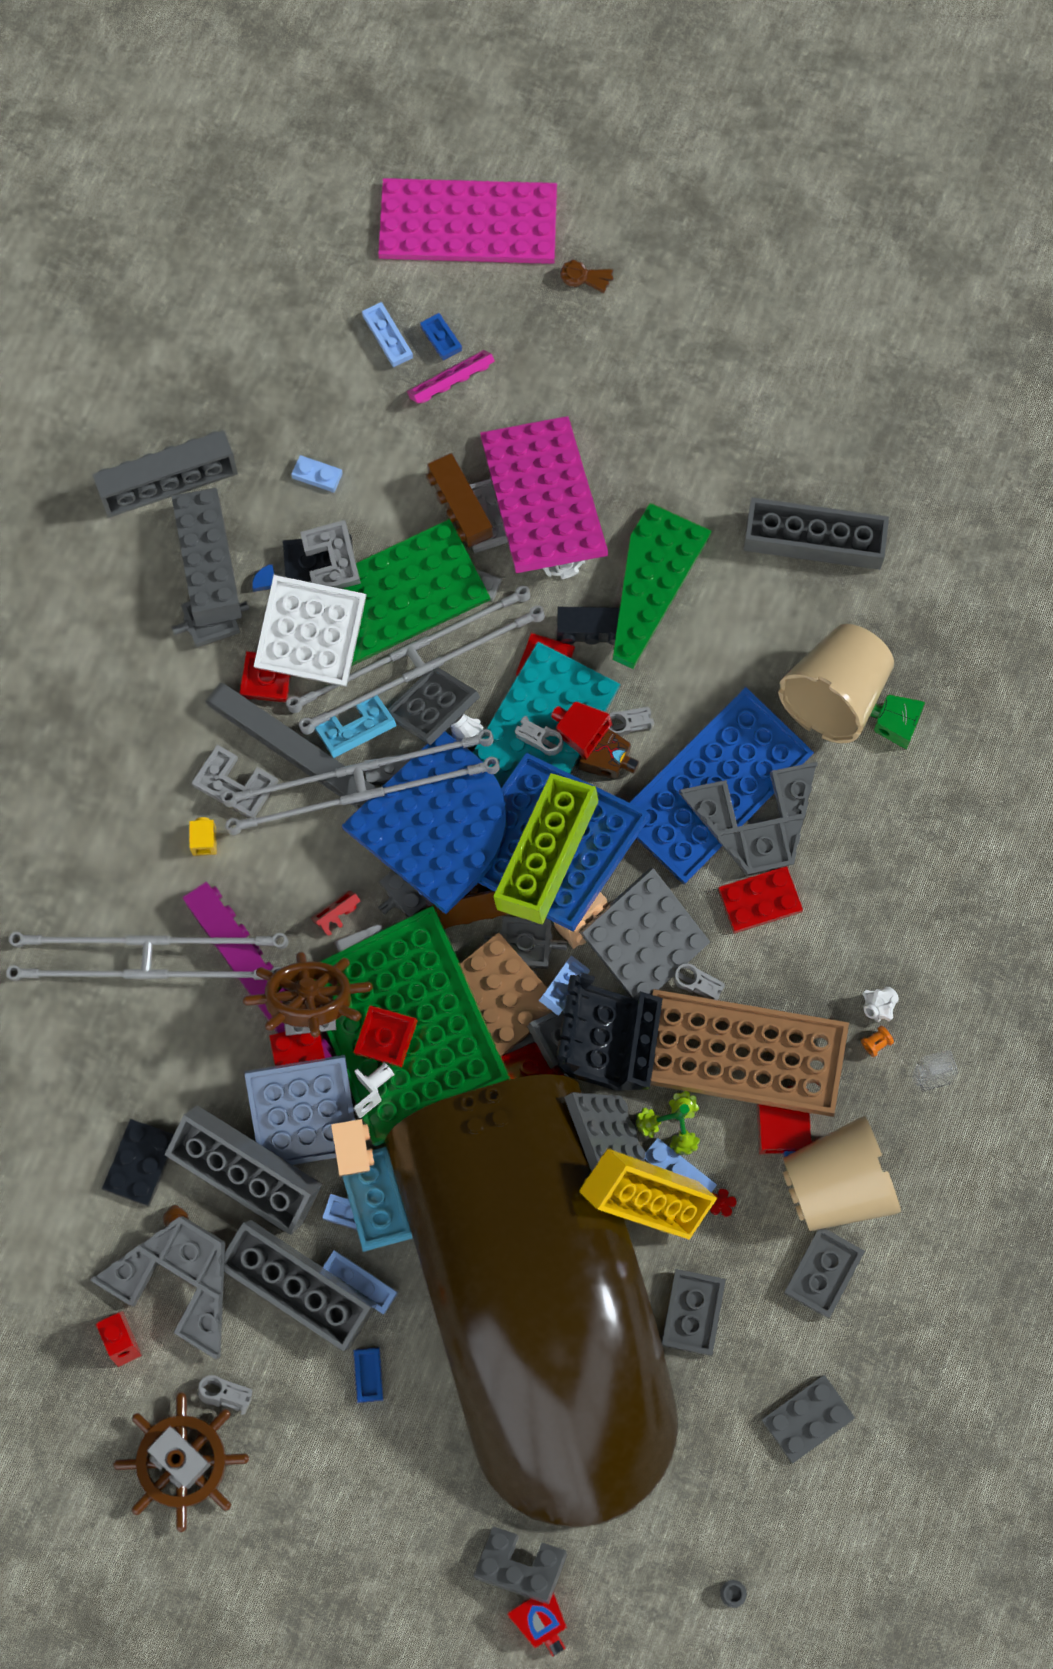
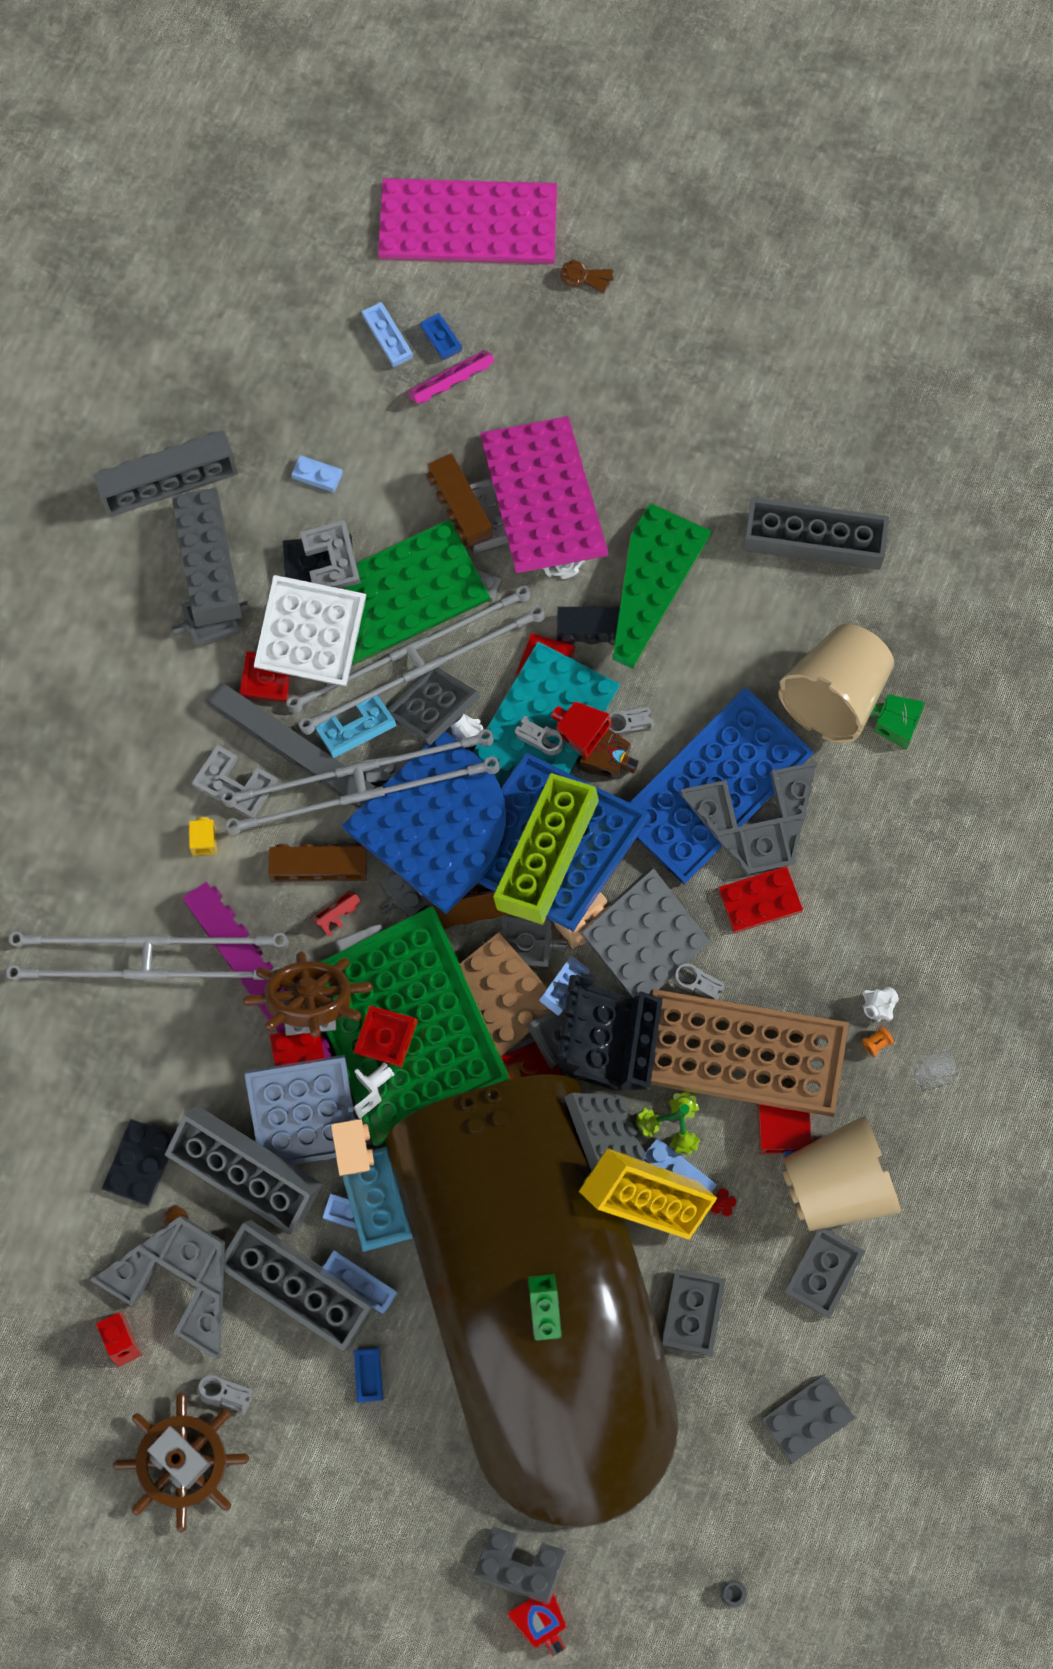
blue tile [252,564,274,592] -> none
none -> reddish brown brick [268,843,367,882]
none -> green bracket [528,1274,561,1340]

